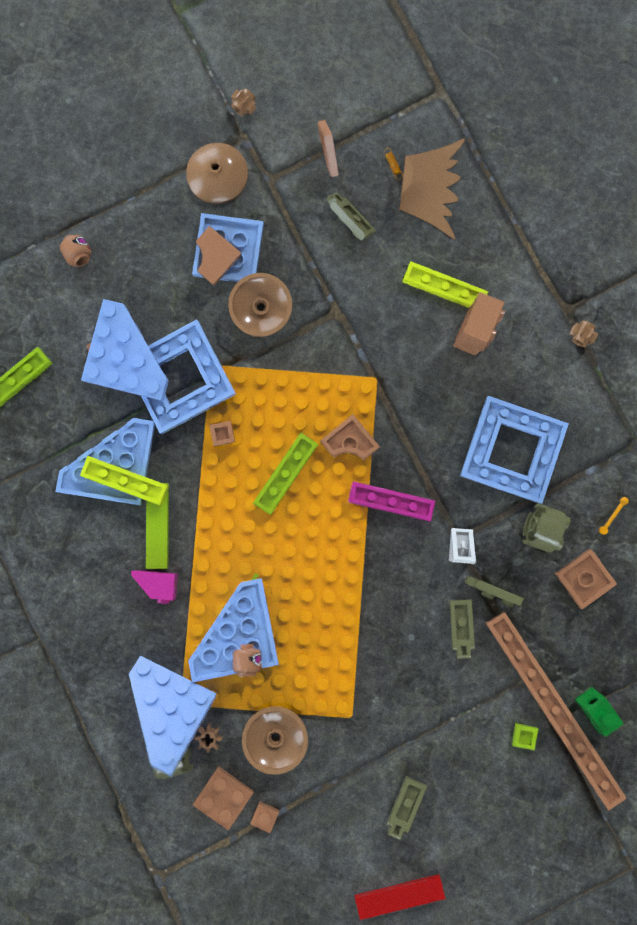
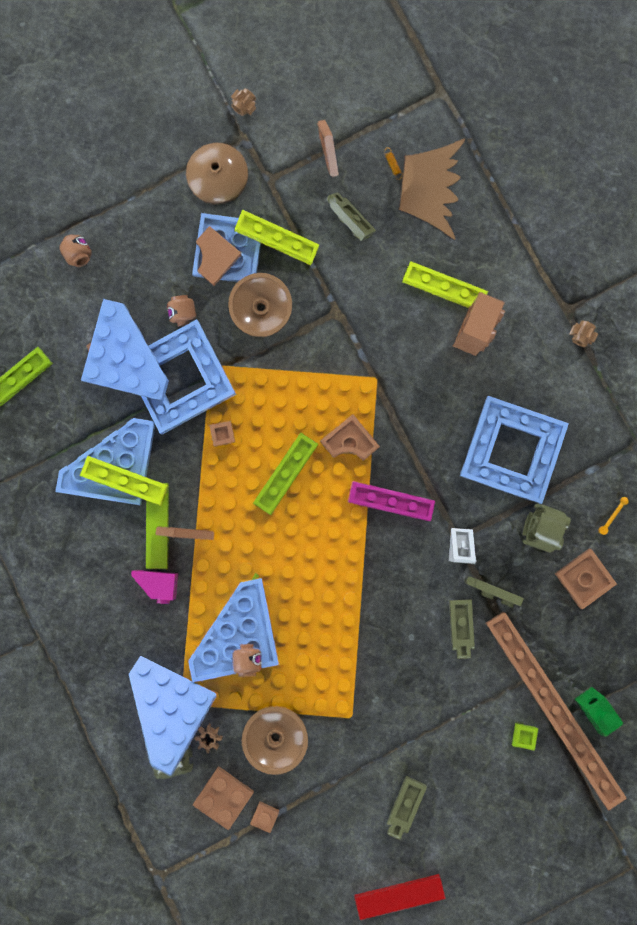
none -> nougat tile [155,526,214,540]
none -> nougat head [167,295,196,327]
none -> neon yellow tile [234,210,319,265]

